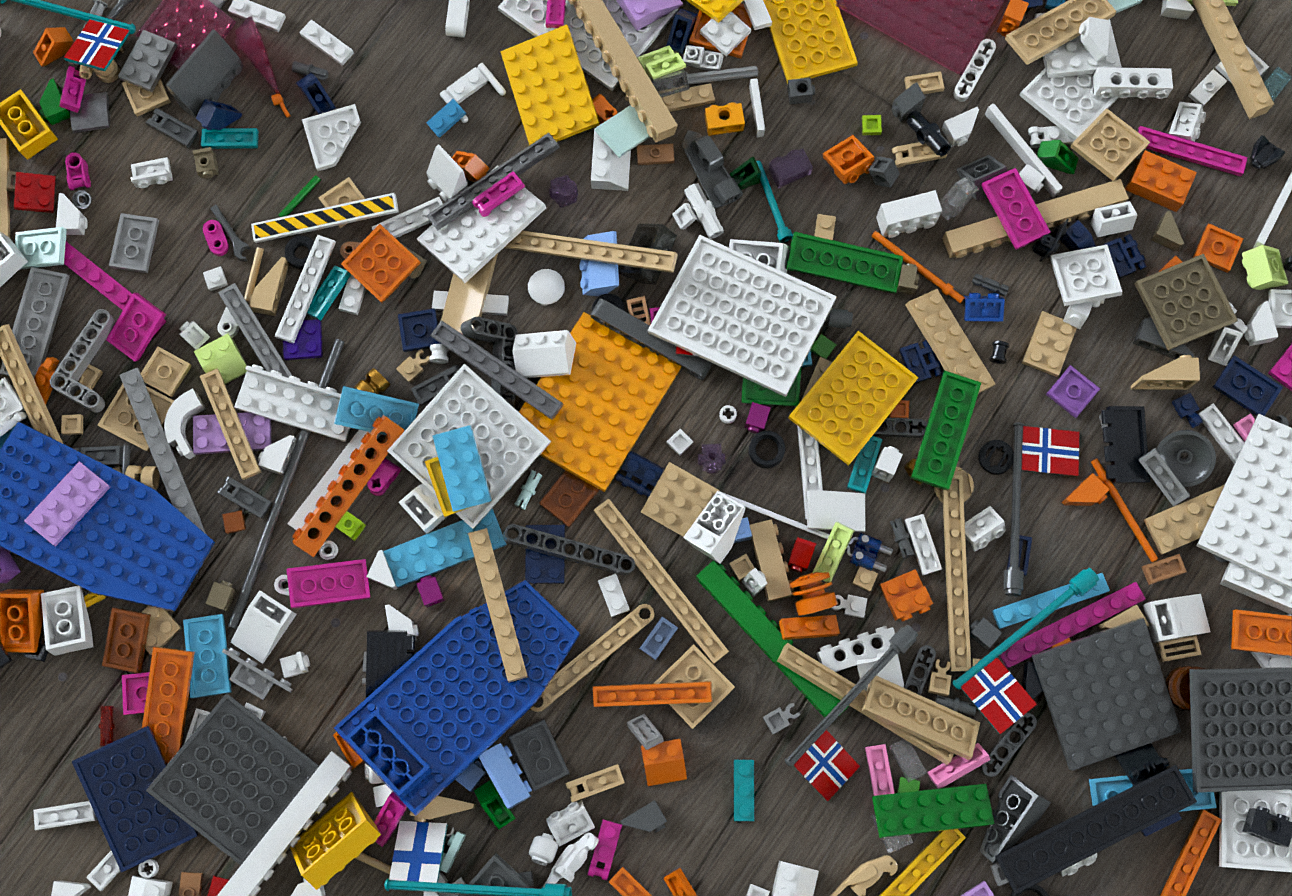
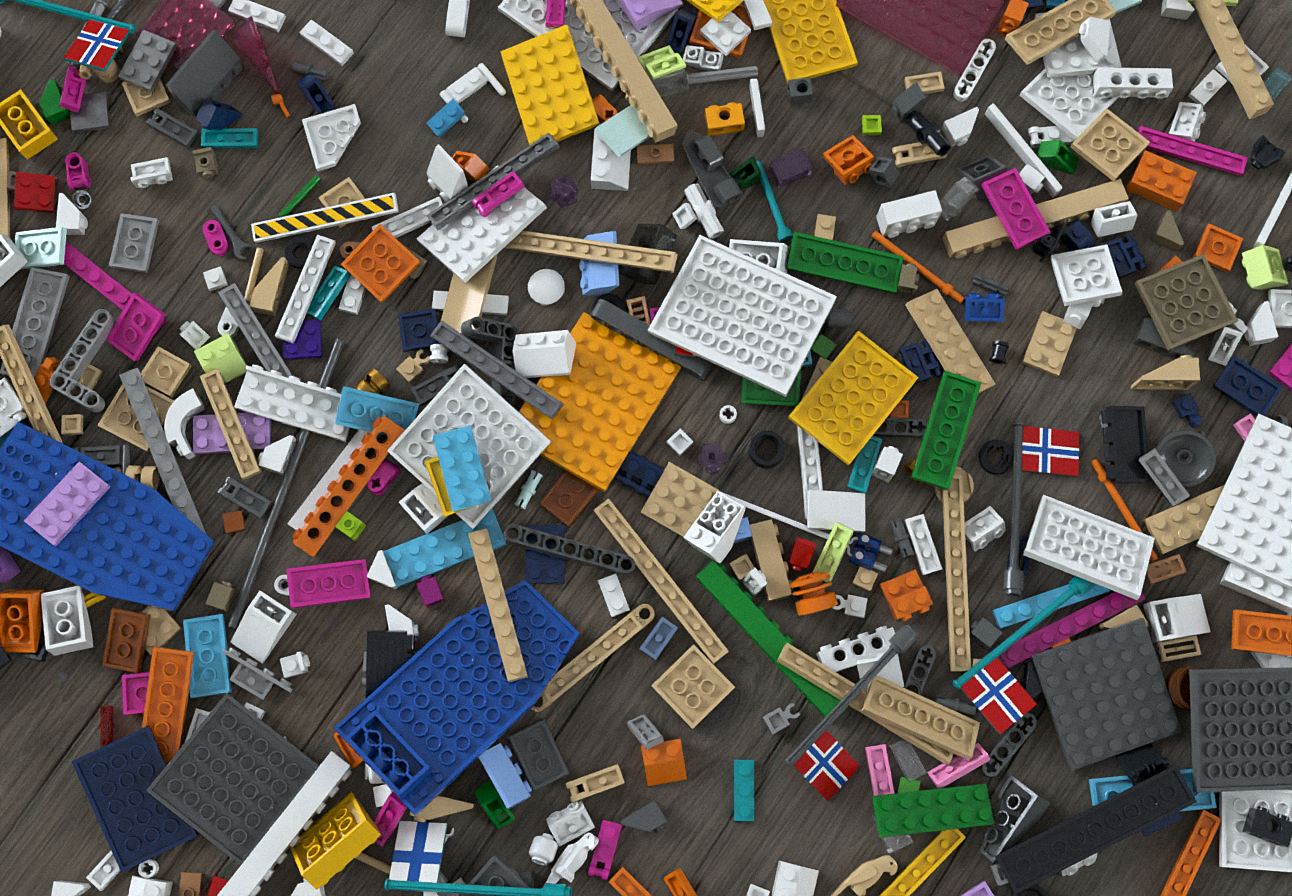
orange slope [33,27,74,67] -> none
white tile [33,801,97,830] -> none
white plate [318,540,338,560] -> none
light aqua plate [440,831,466,873] -> none
medium blue slope [455,759,487,792] -> none
orange plate [593,681,712,707] -> none
tan plate [659,83,715,112] -> none
magenta brick [745,402,771,434] -> none
orange plate [779,615,840,640] -> none
tan plate [928,659,951,697] -> none
medium lavender tile [1046,365,1100,418] -> none
orange slope [1061,473,1110,506] -> none
white tile [1198,403,1244,464] -> none
none -> white plate [1023,495,1155,600]

